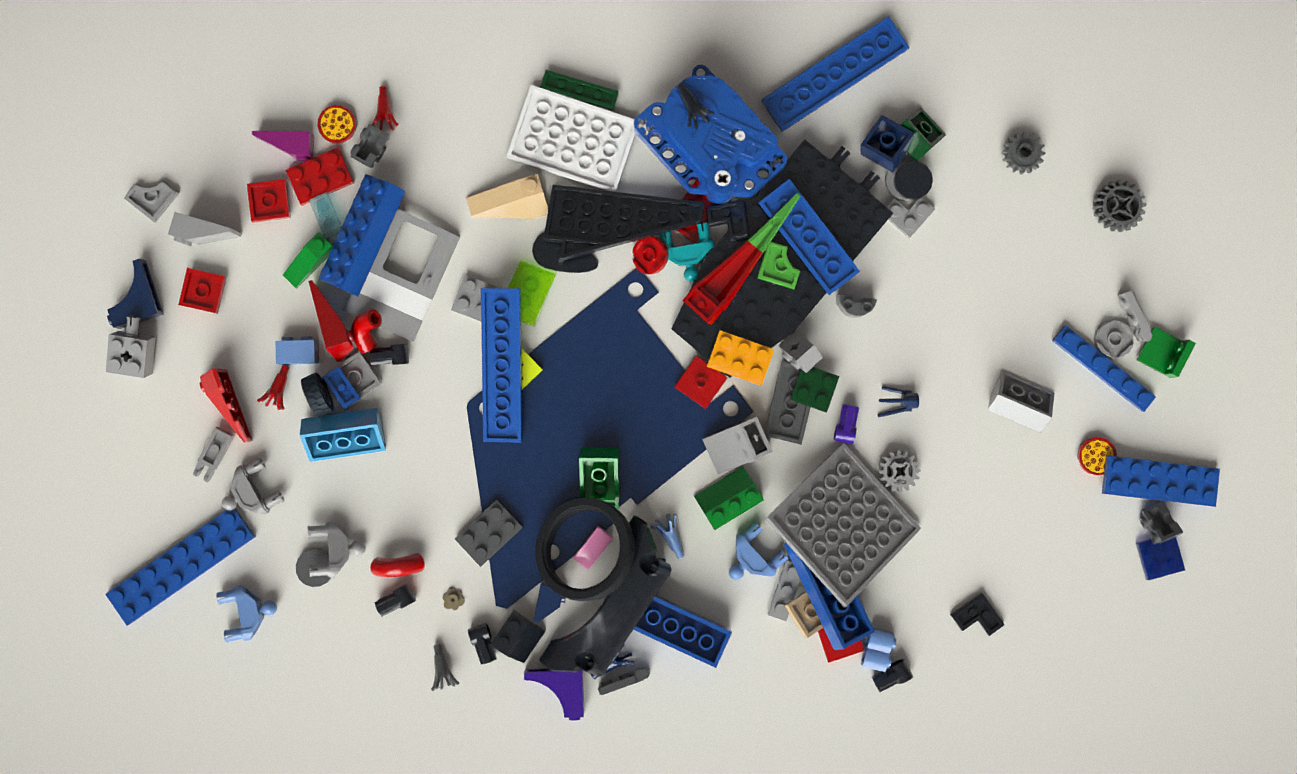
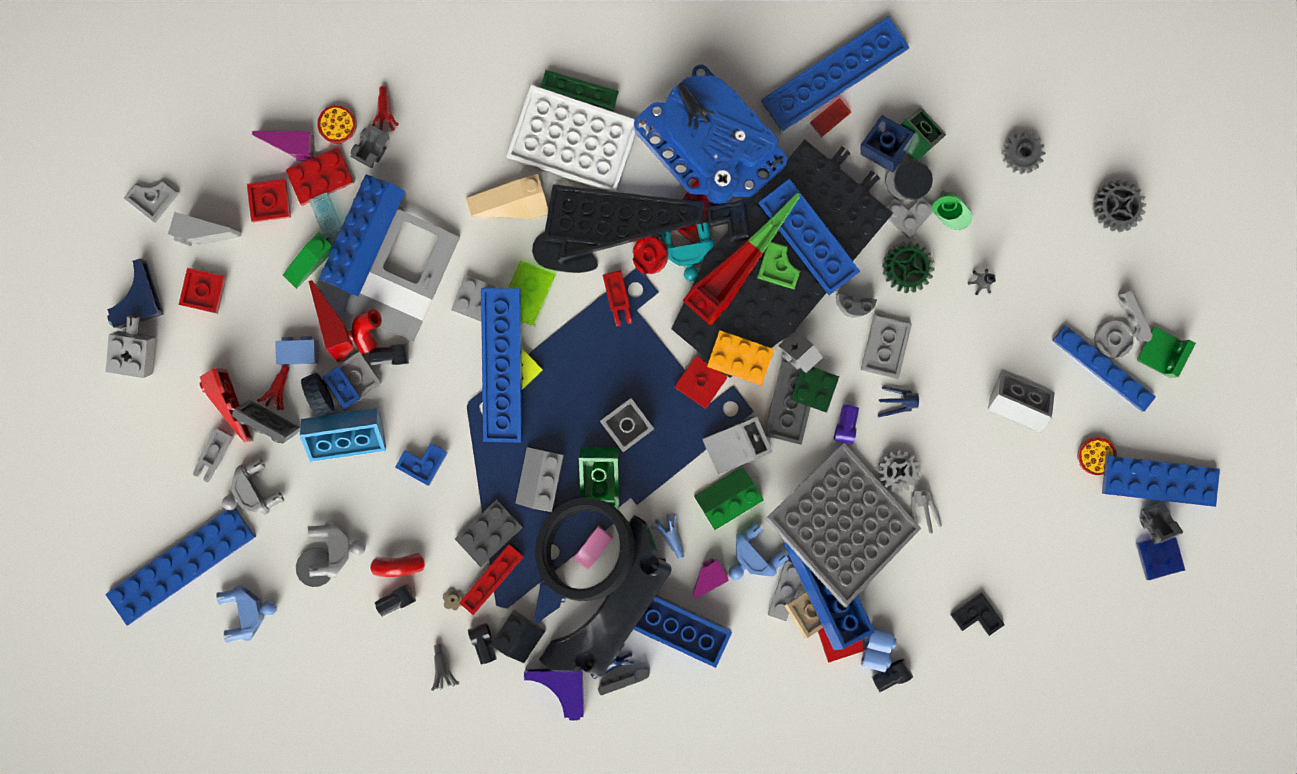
none -> dark grey plate [232,400,300,444]
none -> blue plate [395,443,448,486]
none -> red plate [459,544,524,615]
none -> light grey slope [515,447,564,512]
none -> light grey brick [600,398,654,452]
none -> red hinge [602,270,632,327]
none -> magenta slope [693,558,729,599]
none -> clear red tile [810,98,852,138]
none -> light grey tile [861,314,912,379]
none -> dark green gear [882,241,935,293]
none -> light grey plant [911,490,942,534]
none -> piece [932,191,973,230]
none -> black piece [968,269,996,295]

